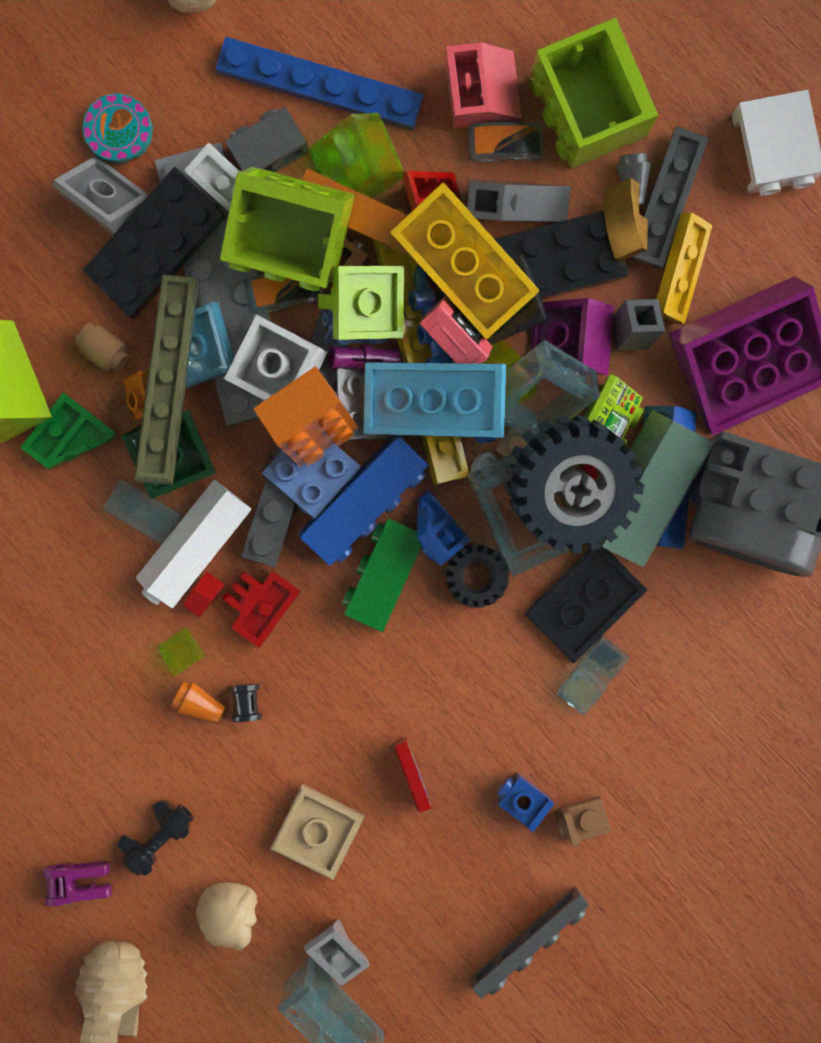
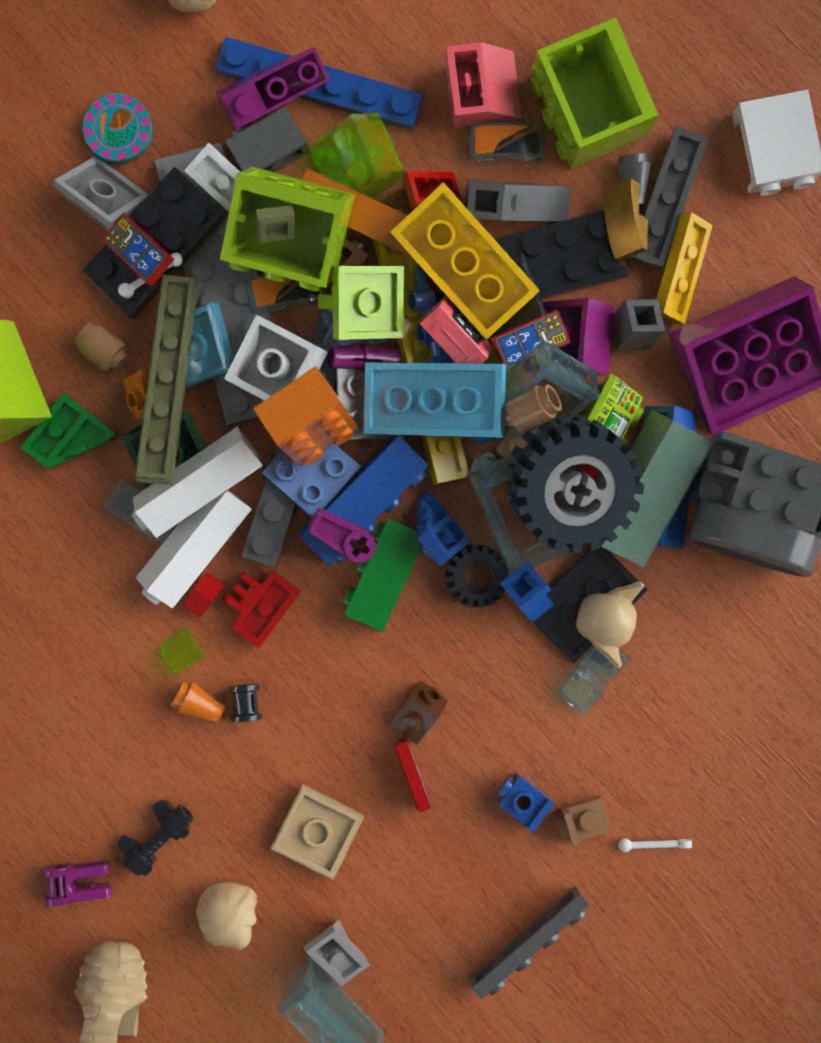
none -> tile [101,213,175,286]
none -> white hinge [118,253,183,298]
none -> white brick [132,426,262,538]
none -> magenta slope [215,47,330,129]
none -> olive tile [256,205,295,243]
none -> magenta piece [308,508,376,563]
none -> reddish brown bracket [389,681,448,745]
none -> tile [491,309,571,371]
none -> blue brick [500,561,554,623]
none -> medium nougat brick [504,384,562,433]
none -> tan piece [576,581,644,668]
none -> white hinge [618,838,692,852]

